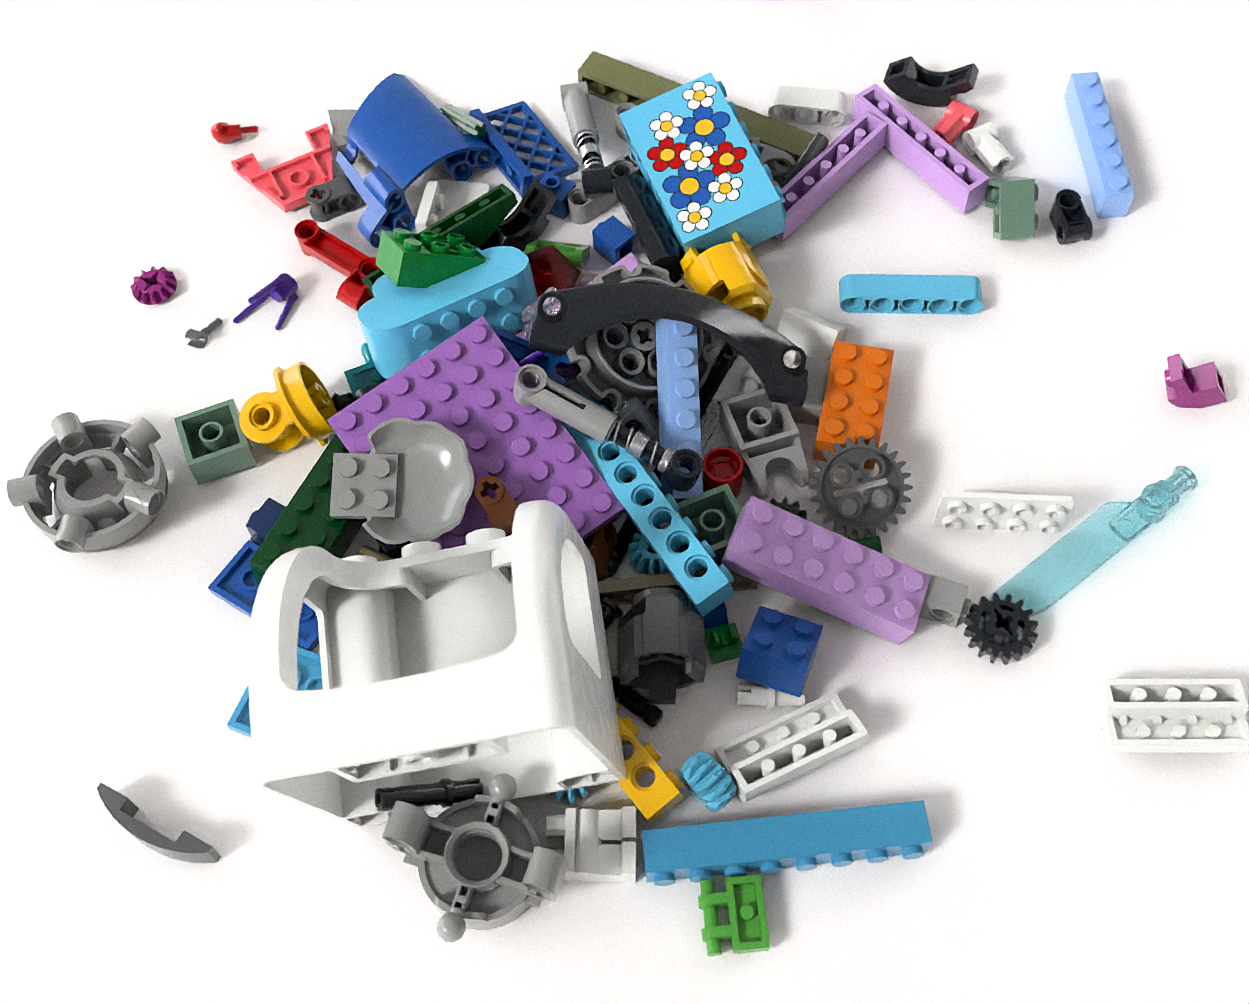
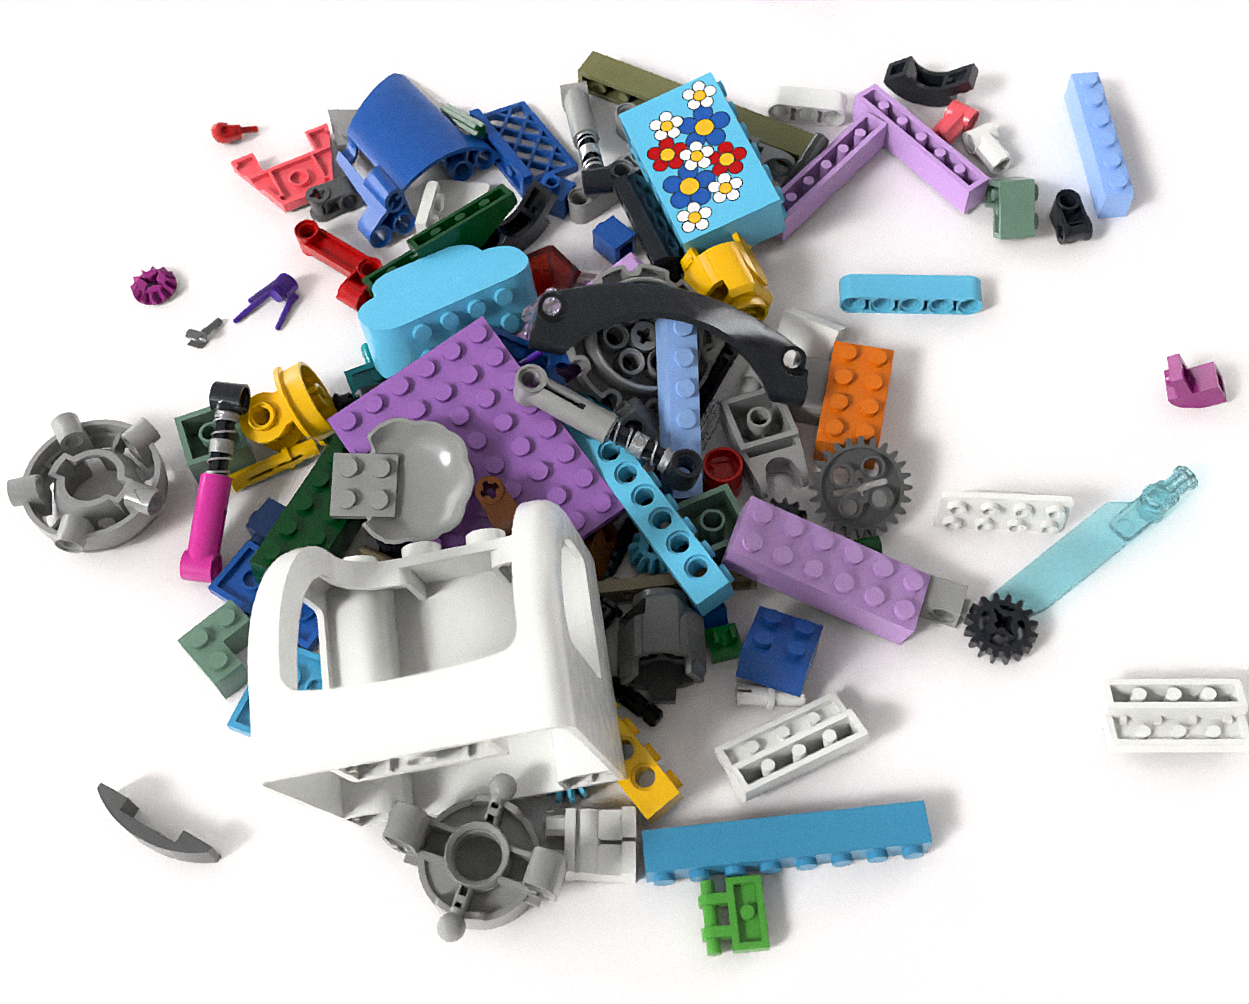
black pin [374,778,483,812] -> none
green slope [376,228,486,288] -> none
bright green plate [525,240,590,267] -> none
medium azure gear [679,751,737,812] -> none
none -> sand green brick [177,599,250,699]
none -> piece [179,381,251,583]
none -> yellow pin [227,438,320,493]

